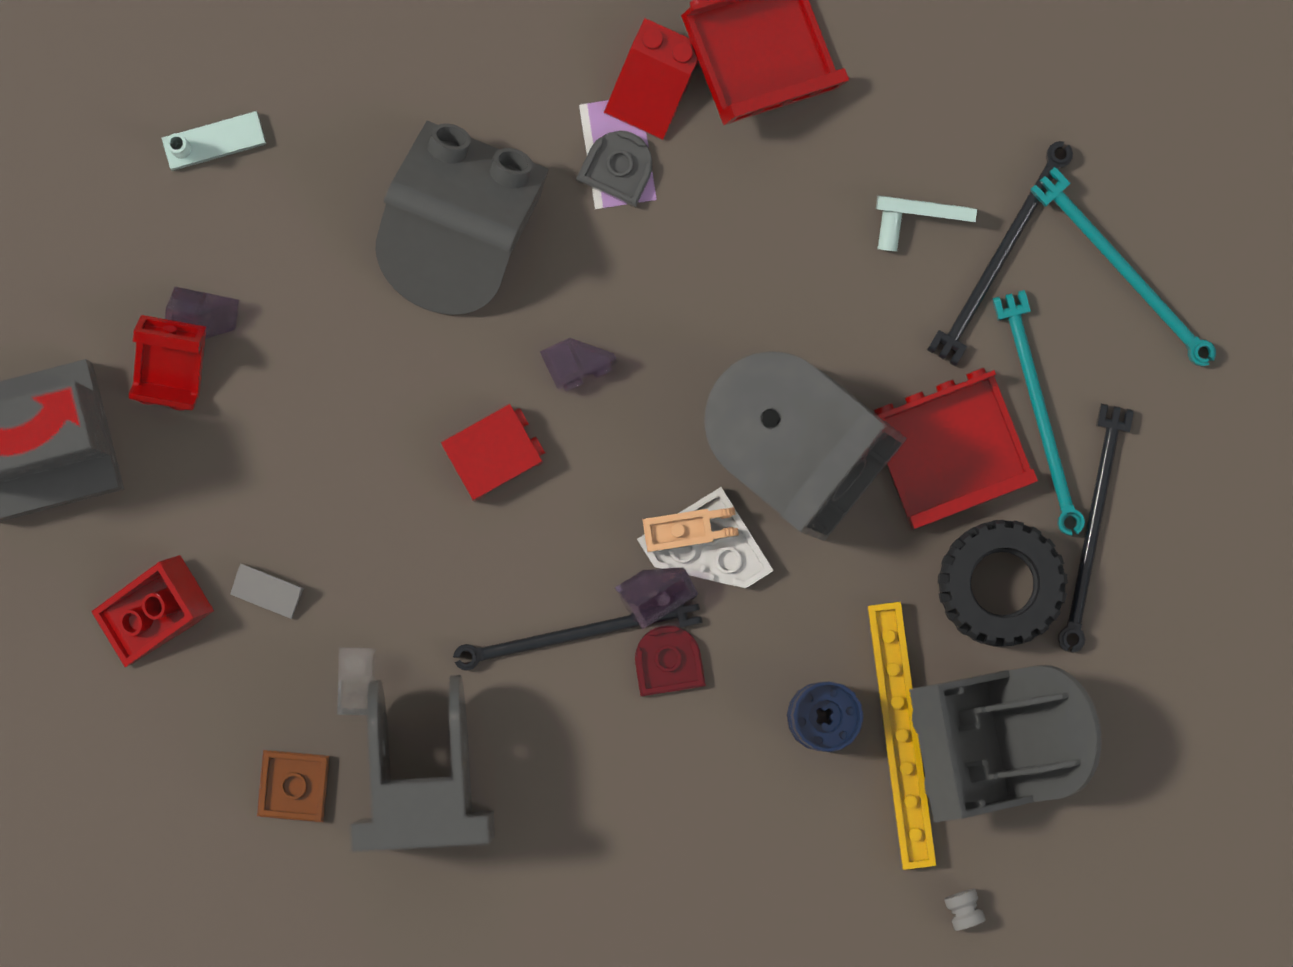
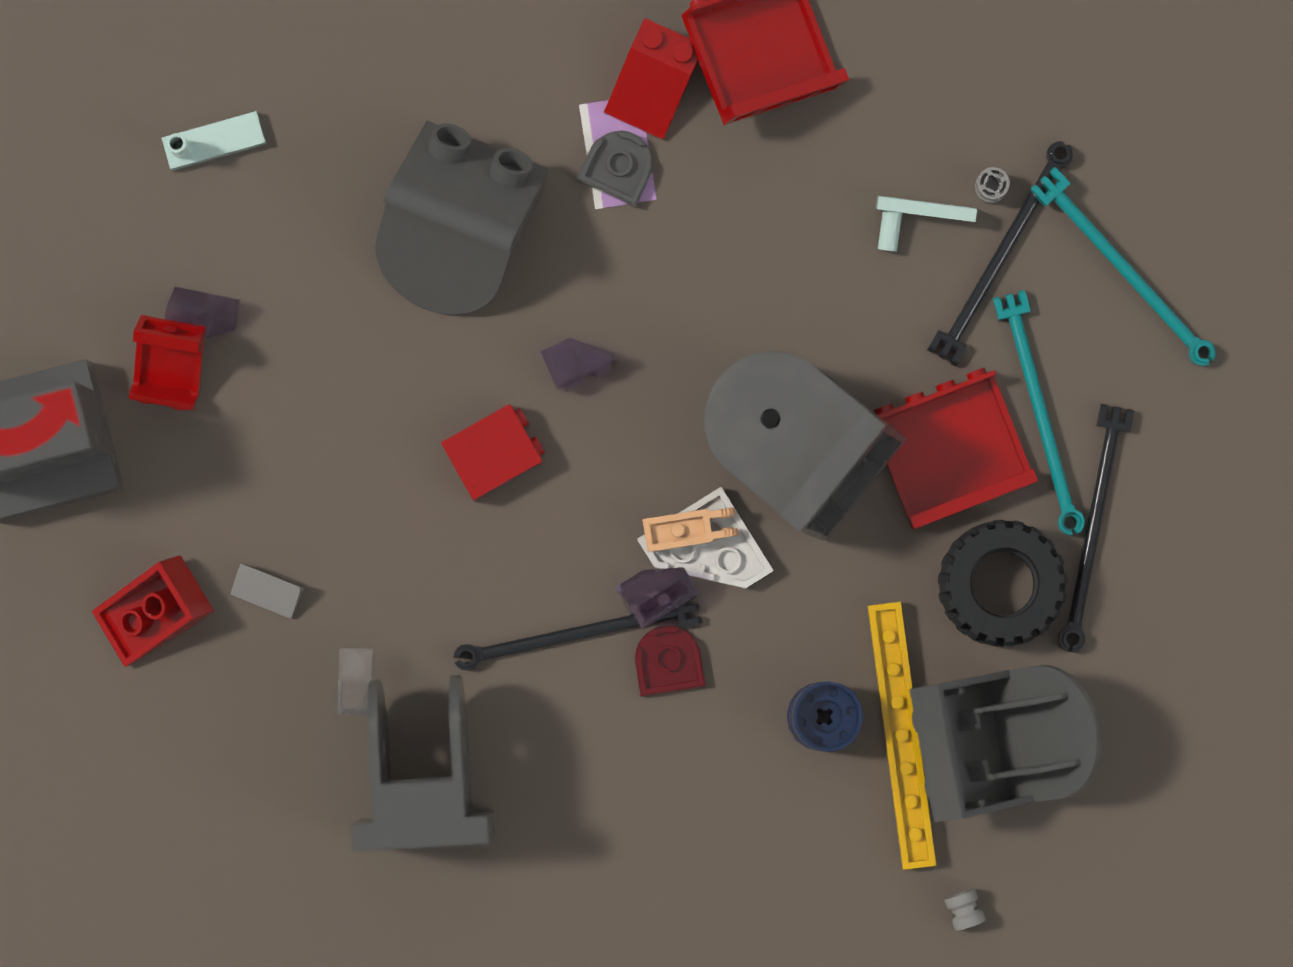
dark orange tile [257,750,330,822] -> none
none -> light grey wheel [974,167,1010,204]

